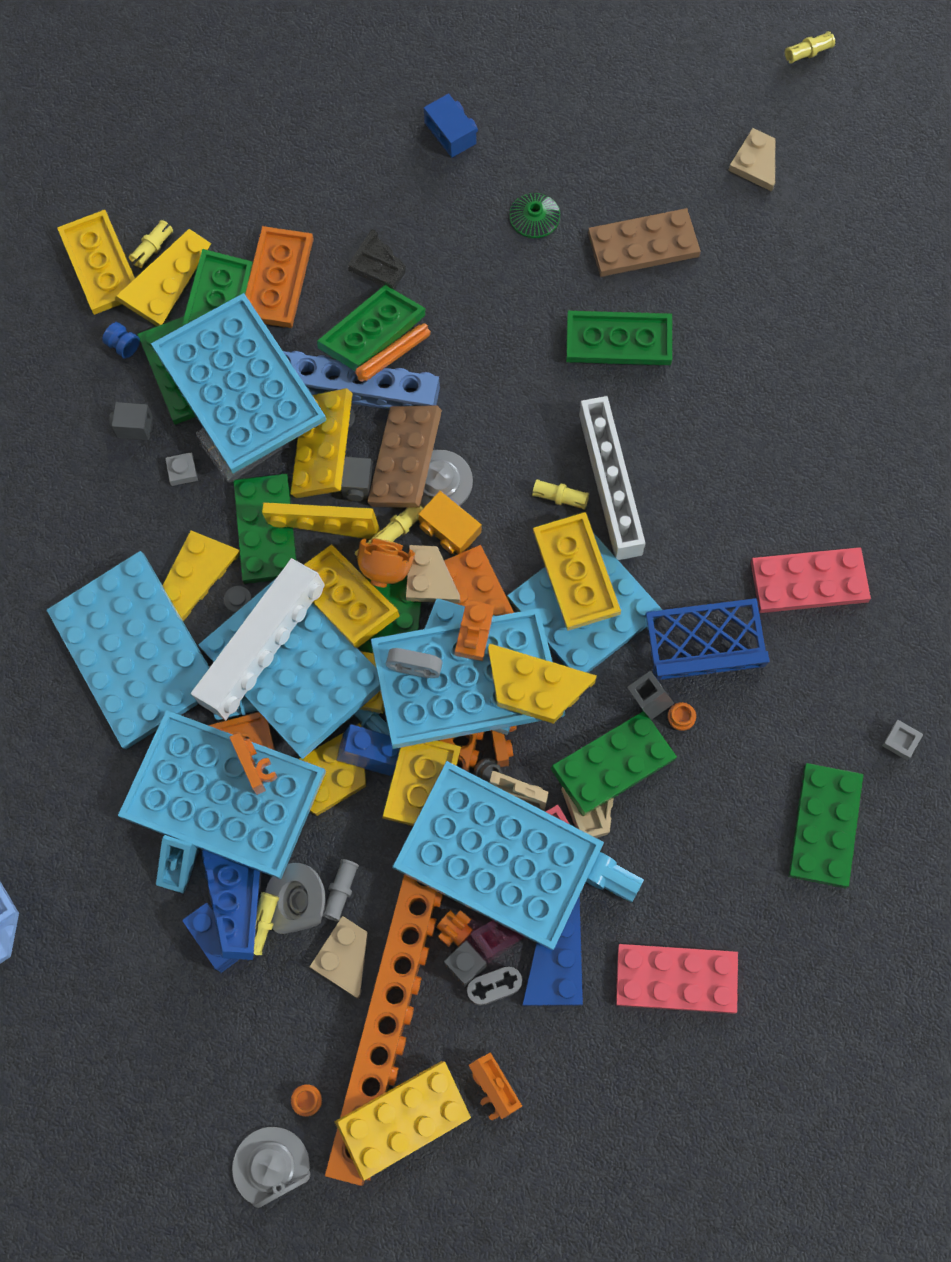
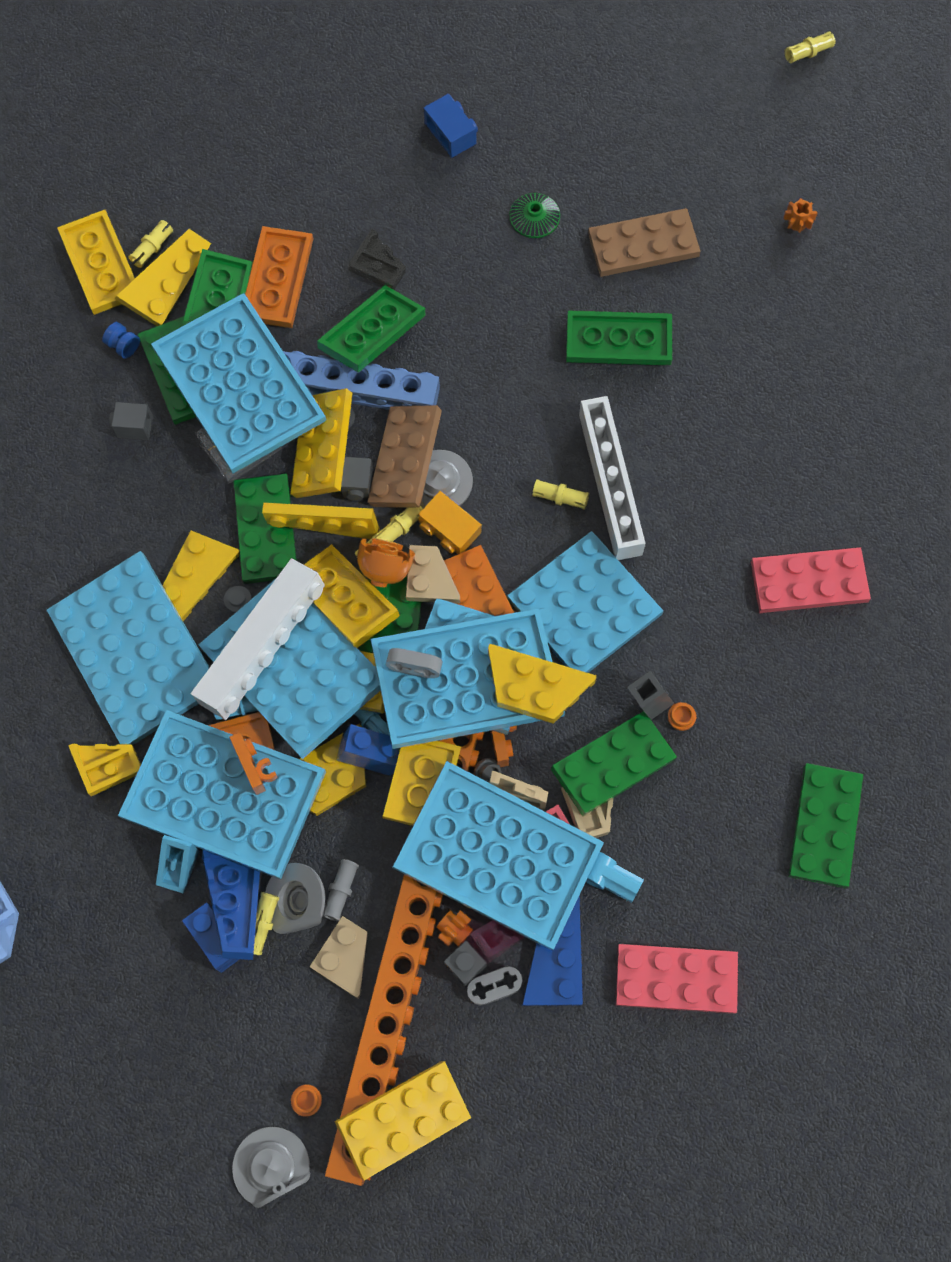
light grey plate [166,452,198,486] -> none
orange axle [355,323,431,382] -> none
orange plate [455,600,495,661] -> none
orange plate [469,1052,522,1120] -> none
yellow plate [533,512,621,631] -> none
blue fence [645,598,770,680] -> none
tan wing [729,128,775,191] -> none
light grey plate [882,720,923,761] -> none
none -> yellow wing [68,744,141,796]
none -> orange gear [783,198,817,233]

